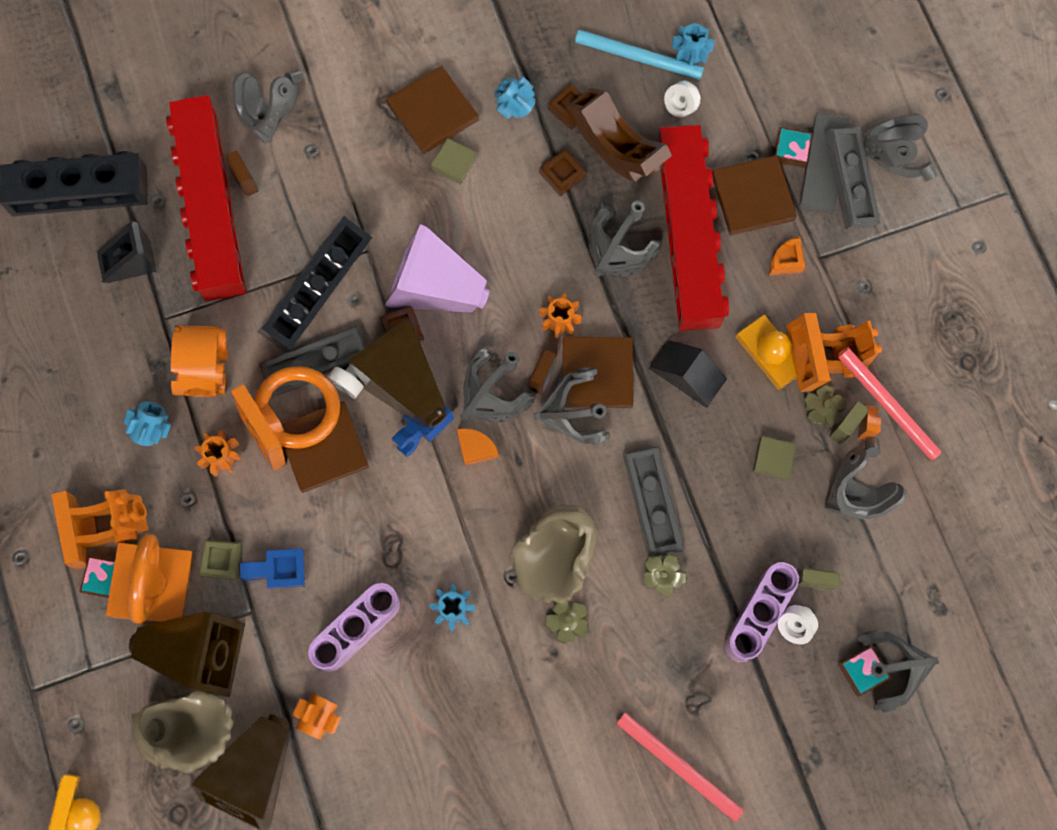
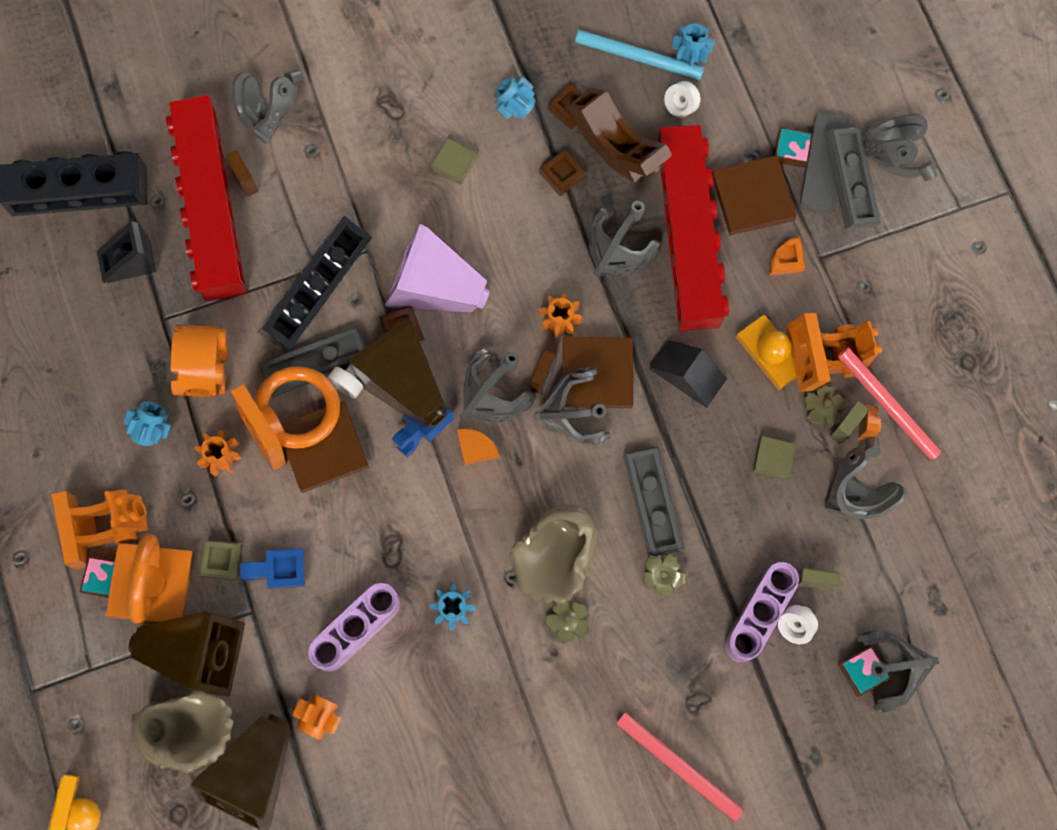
reddish brown tile [386,65,479,155] -> none

